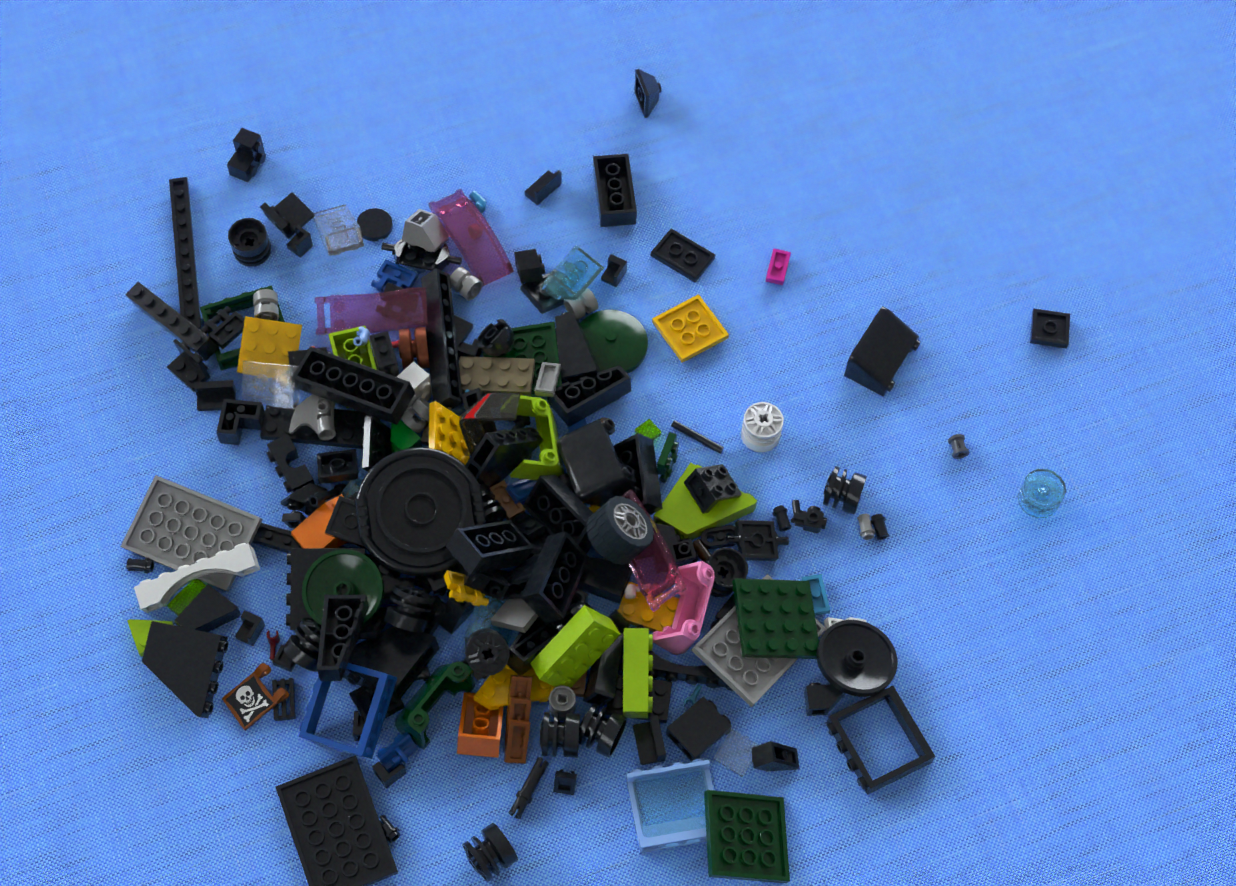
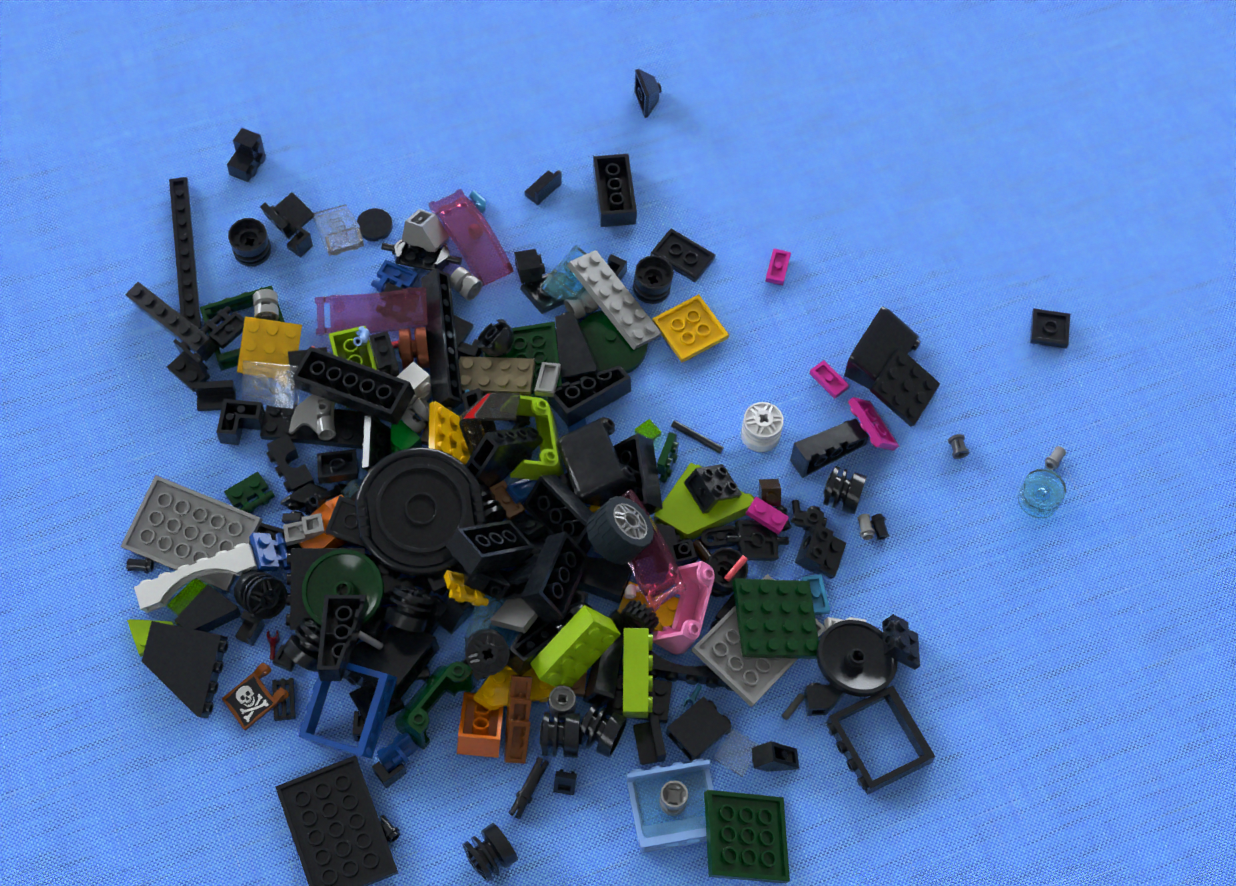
none -> dark green plate [224,471,275,514]
none -> black wheel [234,569,288,619]
none -> blue plate [249,533,291,571]
none -> light grey slope [283,513,325,546]
none -> light grey piece [358,631,383,650]
none -> light grey plate [567,250,662,350]
none -> black tyre [620,600,659,634]
none -> black wheel [633,255,674,304]
none -> light grey wheel [659,781,688,816]
none -> coral piece [724,555,748,582]
none -> dark pink plate [745,497,789,535]
none -> dark brown brick [758,479,781,506]
none -> dark grey piece [782,693,805,720]
none -> black wedge [790,419,869,478]
none -> black brick [795,523,846,579]
none -> dark pink plate [809,360,849,399]
none -> dark pink plate [848,397,899,451]
none -> black plate [869,348,940,427]
none -> black plate [882,614,920,670]
none -> light grey pin [1045,446,1066,470]

